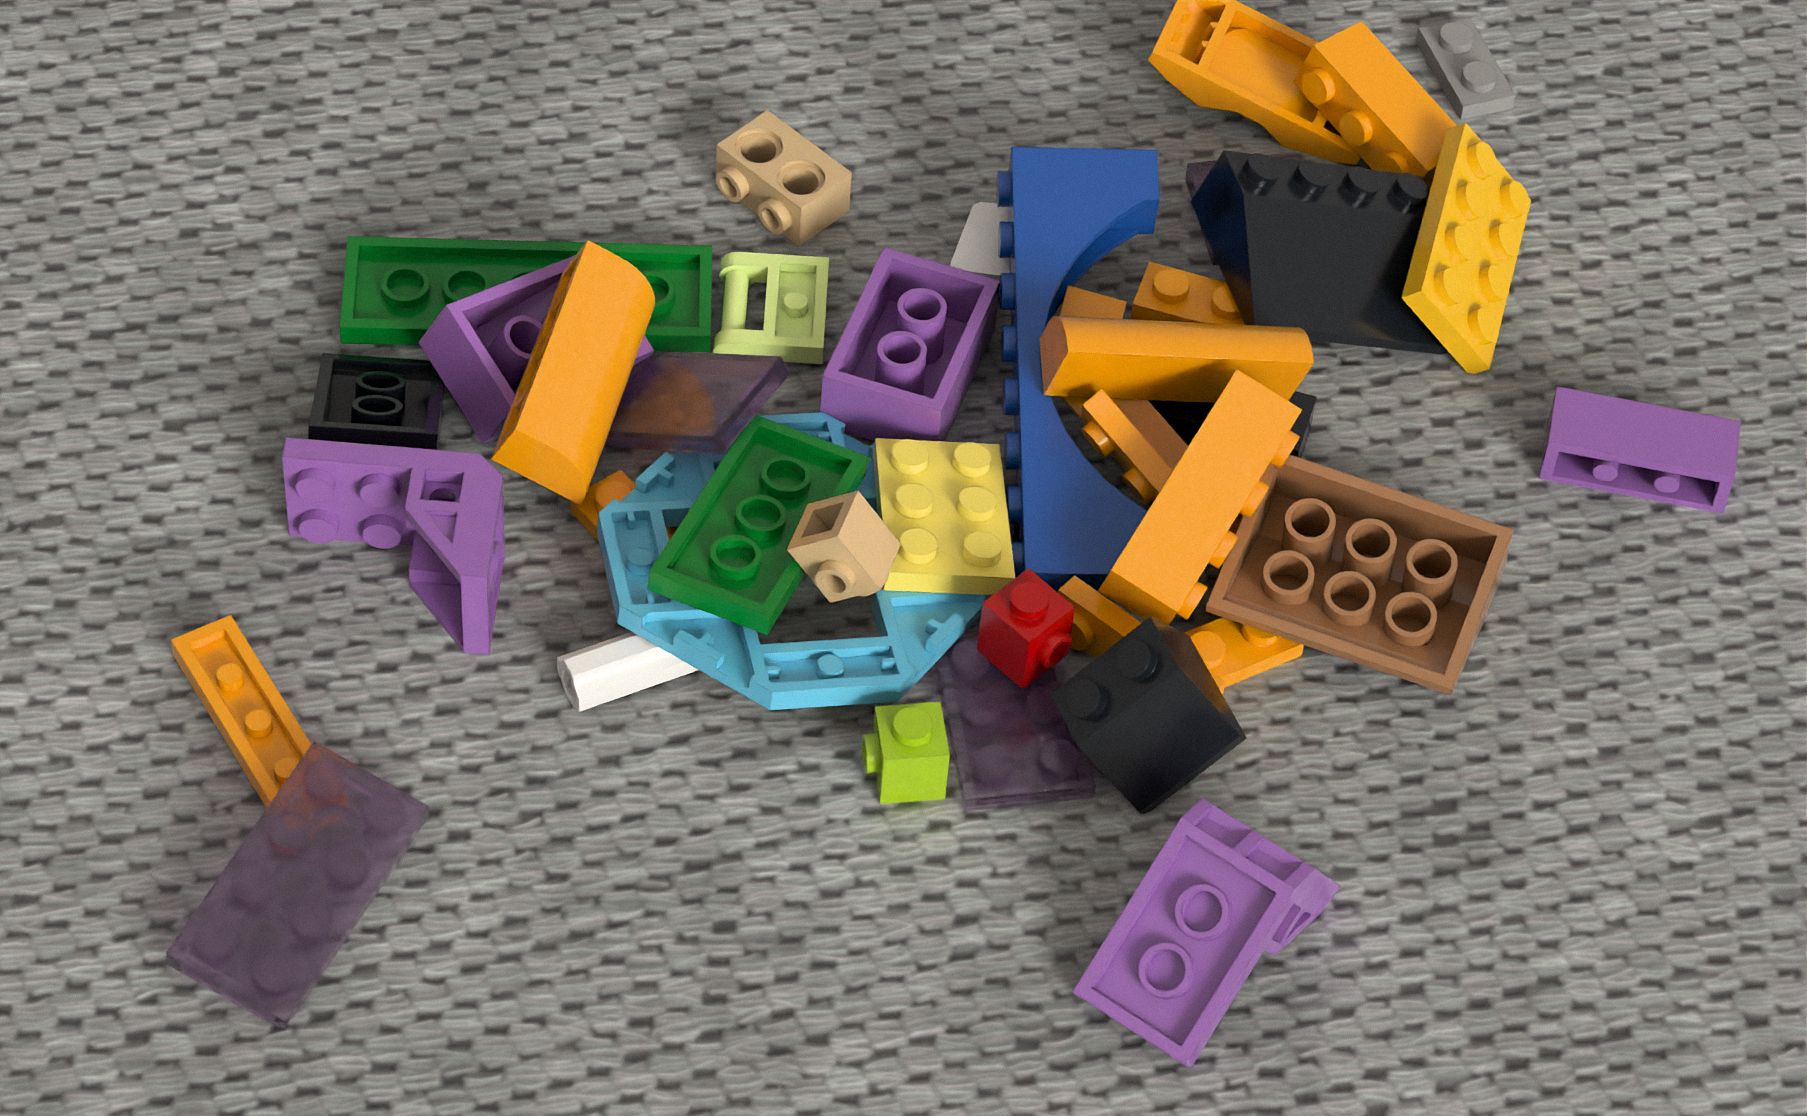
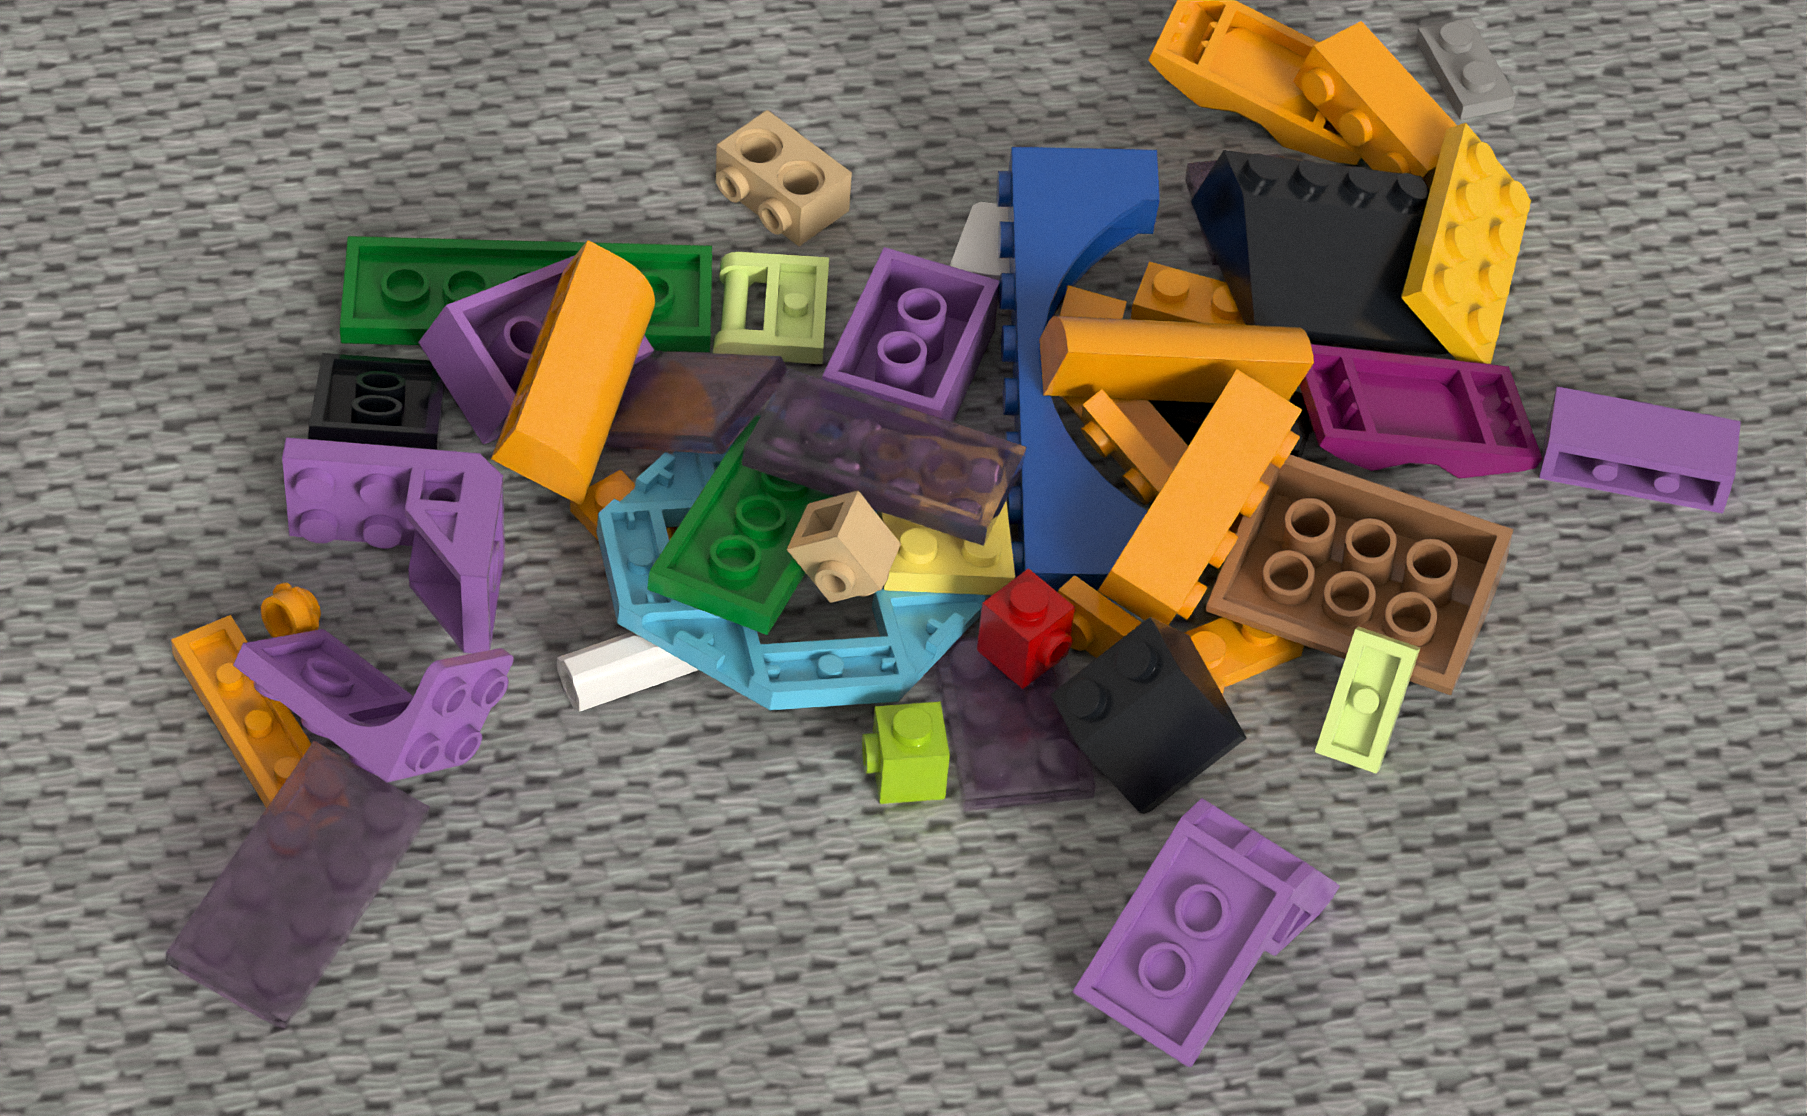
none -> medium lavender bracket [233,629,513,783]
none -> light orange plate [261,582,321,638]
none -> clear purple plate [742,368,1027,546]
none -> magenta slope [1299,344,1543,479]
none -> yellowish green plate [1315,626,1420,774]

